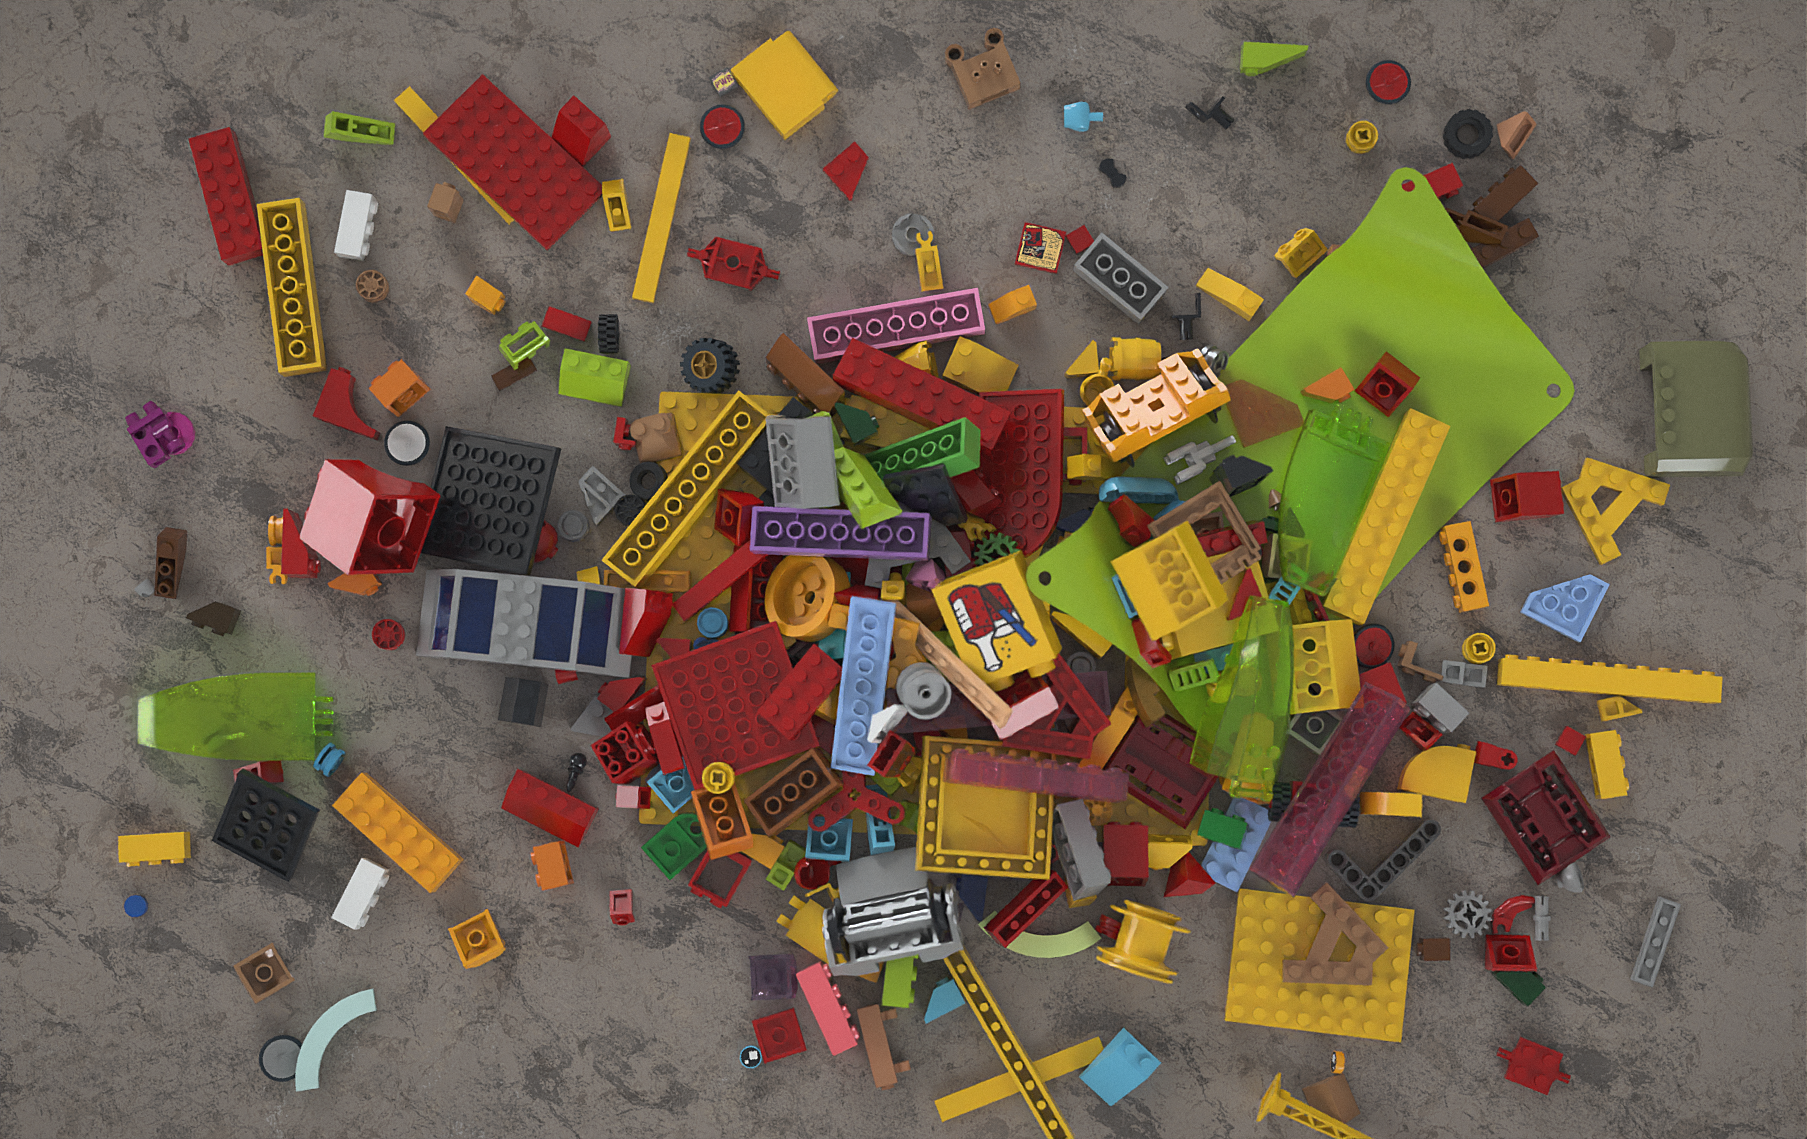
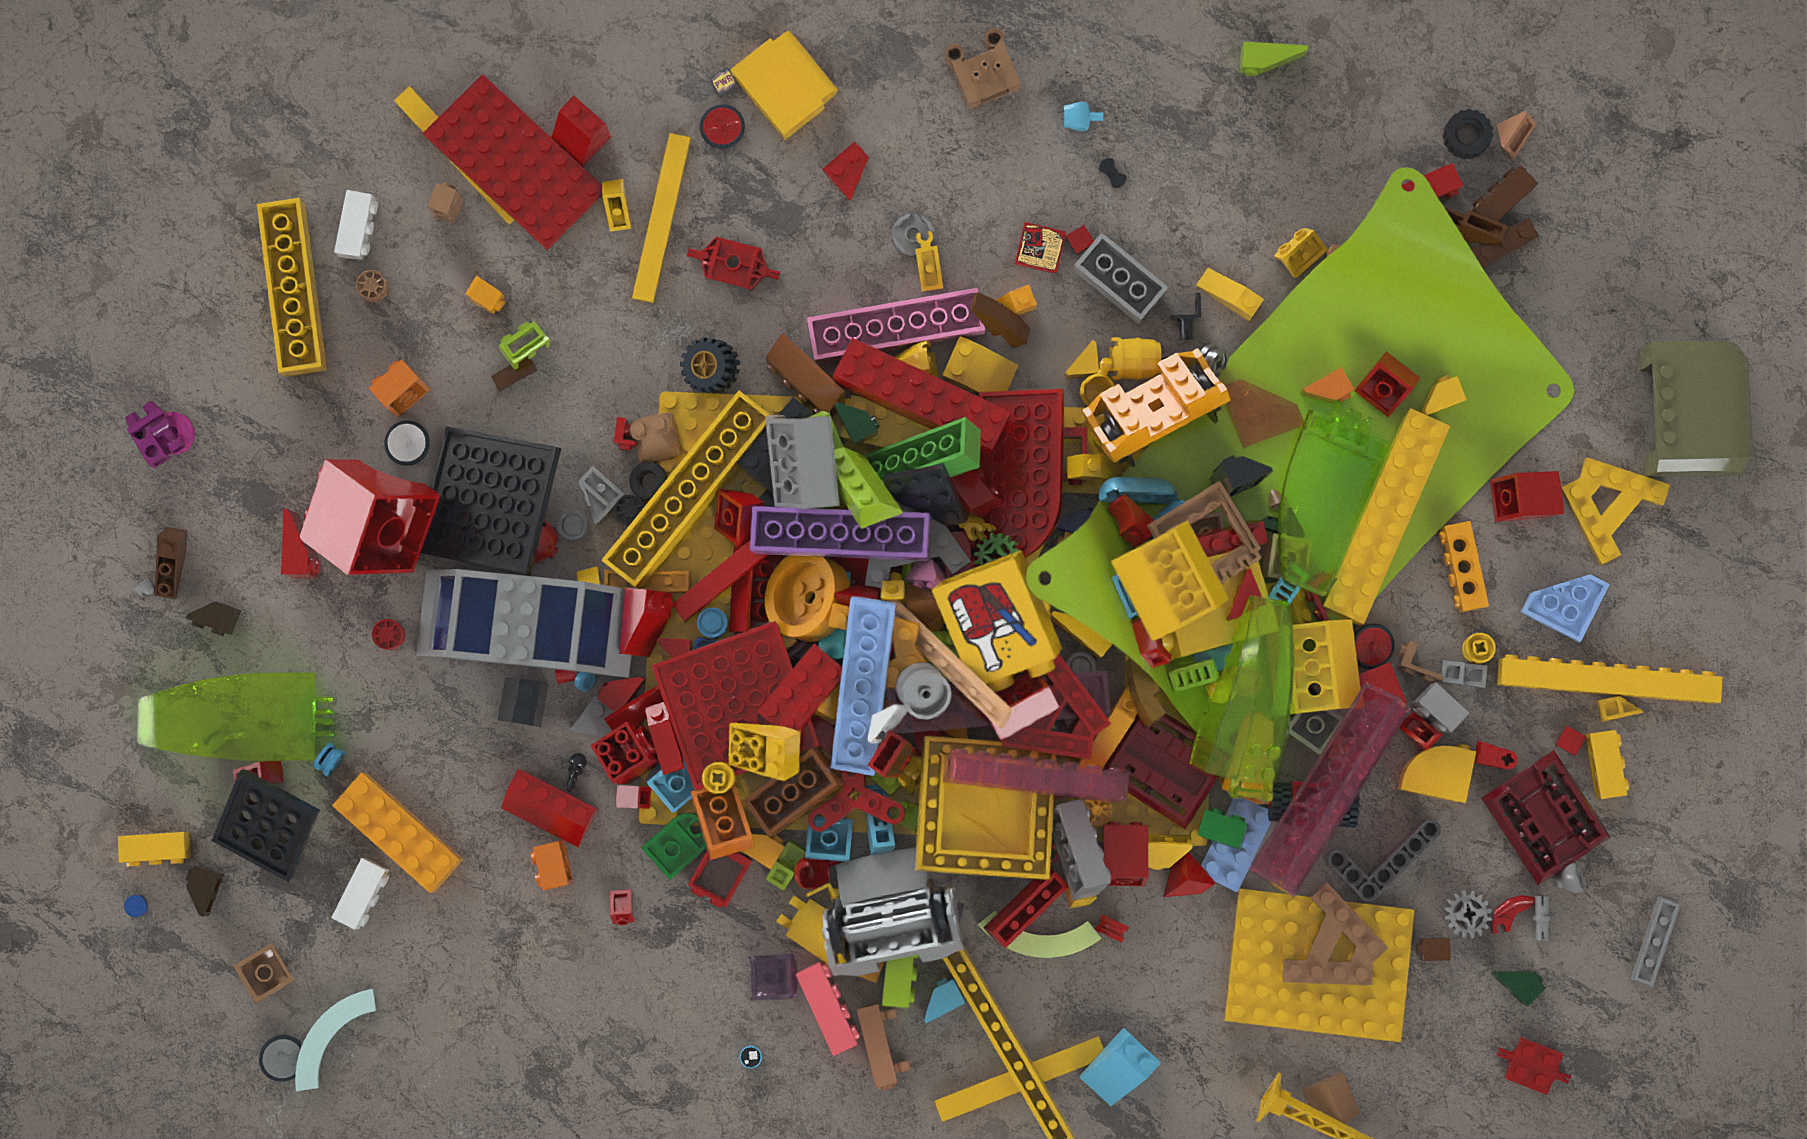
red brick [188,127,263,266] -> none
light orange plate [266,546,288,584] -> none
light orange wheel [268,516,283,546] -> none
red arch [313,367,380,441] -> none
lime slope [324,111,395,145] -> none
orange slope [327,573,382,596] -> none
light orange slope [448,909,506,969] -> none
red slope [541,306,592,342] -> none
lime slope [558,348,631,407] -> none
black tyre [598,314,620,353] -> none
red tile [752,1007,807,1064] -> none
clear blue slope [955,874,988,922] -> none
yellow wheel [1096,899,1191,984] -> none
white plant [1164,435,1236,485] -> none
black bracket [1185,96,1235,130] -> none
light orange tile [1331,1051,1345,1074] -> none
yellow wheel [1346,121,1378,154] -> none
yellow brick [1359,792,1422,817] -> none
red wheel [1366,60,1411,104] -> none
red slope [1485,934,1537,971] -> none
none -> dark brown slope [186,866,224,917]
none -> medium azure tile [575,672,596,692]
none -> yellow slope [729,723,800,781]
none -> reddish brown slope [970,292,1030,348]
none -> yellow slope [1420,375,1467,415]

